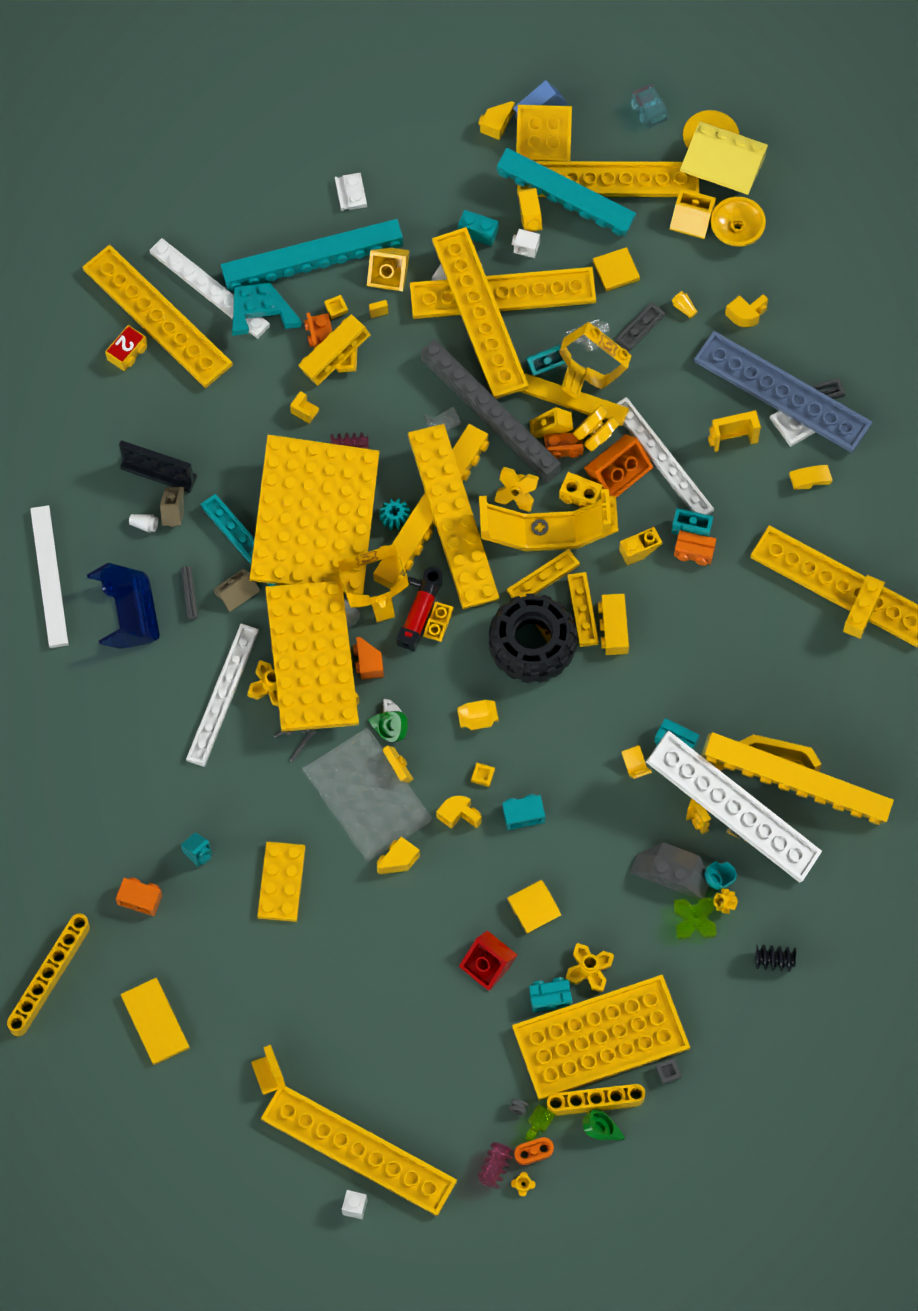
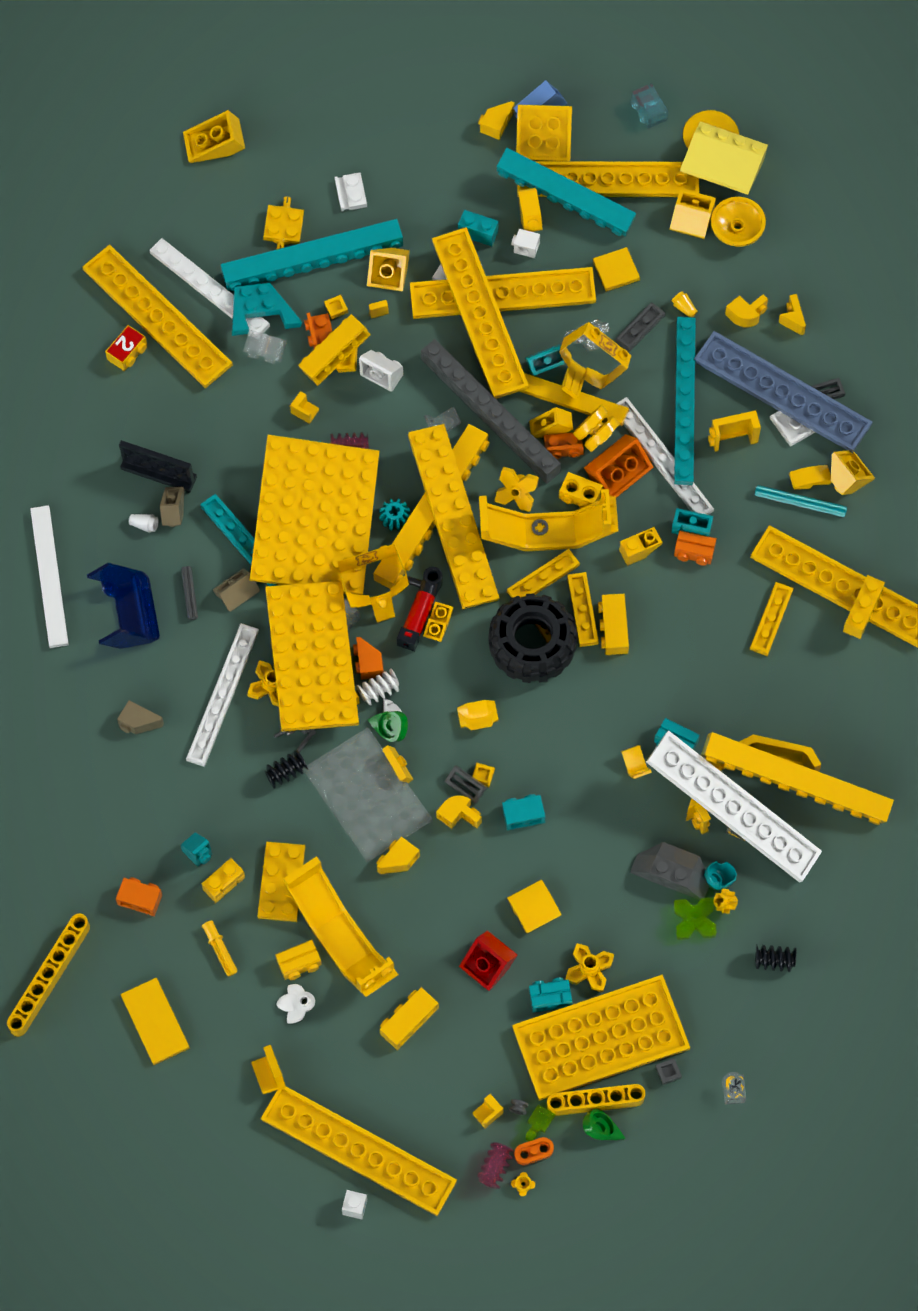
none -> dark tan slope [117,700,164,734]
none -> yellow slope [183,110,245,163]
none -> yellow brick [201,858,245,903]
none -> yellow axle [202,920,237,976]
none -> clear brick [243,330,287,364]
none -> yellow plate [263,196,304,249]
none -> black piece [265,750,308,789]
none -> yellow brick [275,940,322,980]
none -> white plate [276,984,315,1024]
none -> yellow panel [284,856,399,997]
none -> white piece [356,669,399,706]
none -> white slope [359,350,403,392]
none -> yellow brick [380,987,439,1051]
none -> dark grey tile [444,765,488,804]
none -> yellow panel [473,1094,503,1128]
none -> teal plate [674,317,696,485]
none -> clear brick [722,1072,746,1104]
none -> yellow tile [750,582,794,656]
none -> teal axle [755,485,847,517]
none -> yellow slope [779,294,806,335]
none -> yellow slope [831,450,875,495]

